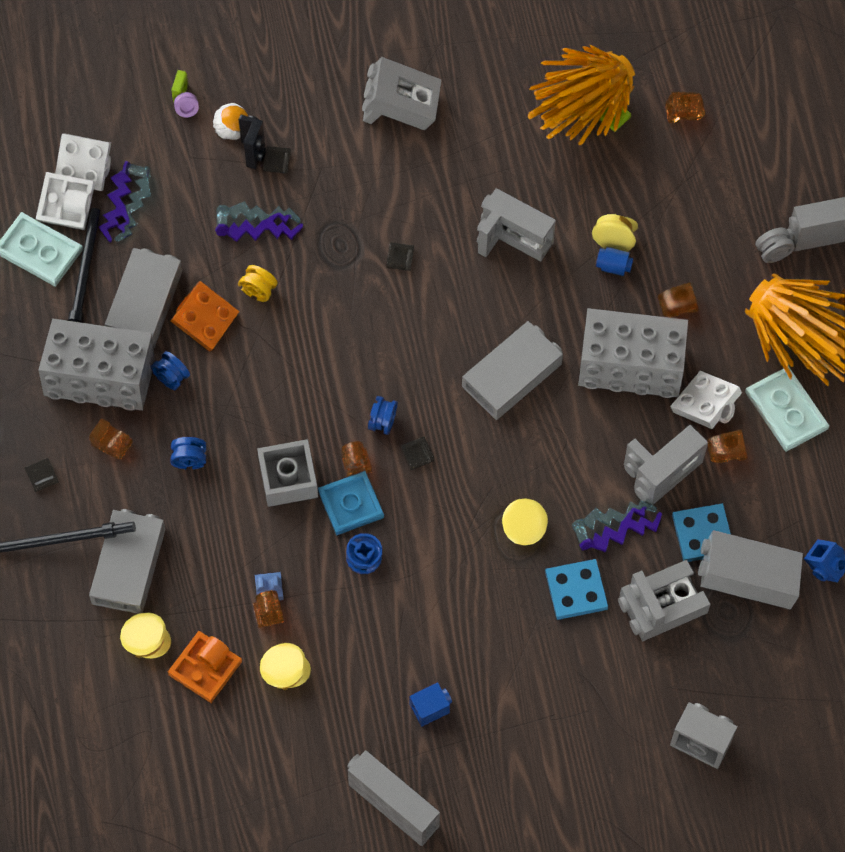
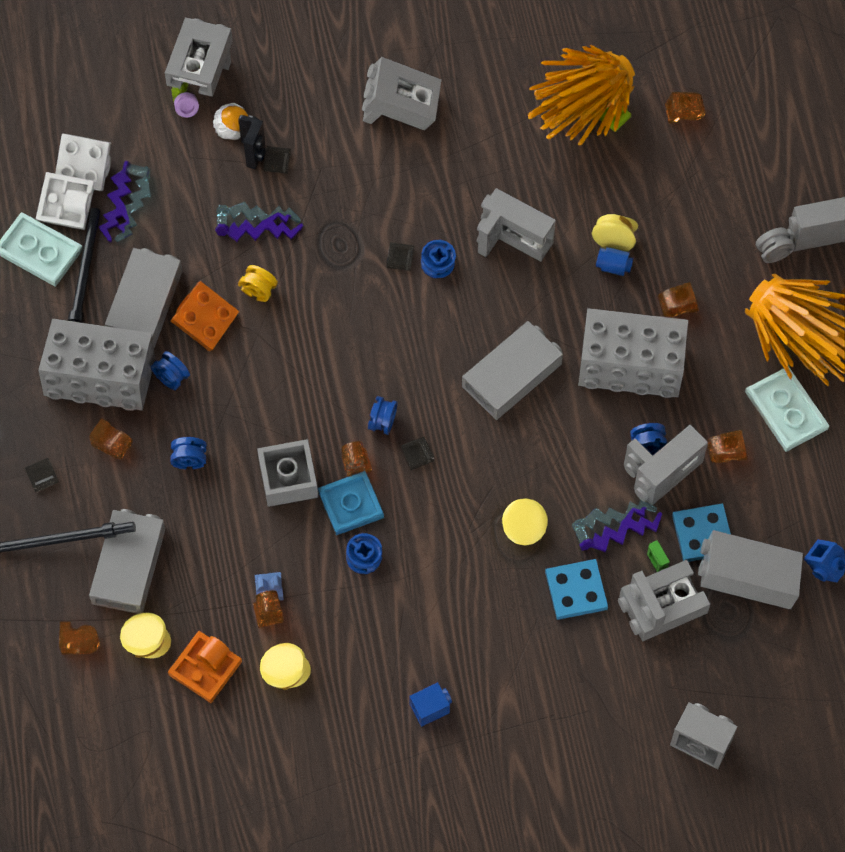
light grey brick [347,750,440,847] -> none
white plate [671,371,742,429] -> none
none -> clear orange leg [59,622,100,654]
none -> light grey brick [165,17,233,97]
none -> blue wheel [421,240,456,278]
none -> blue wheel [630,423,668,455]
none -> bright green tile [647,540,670,572]

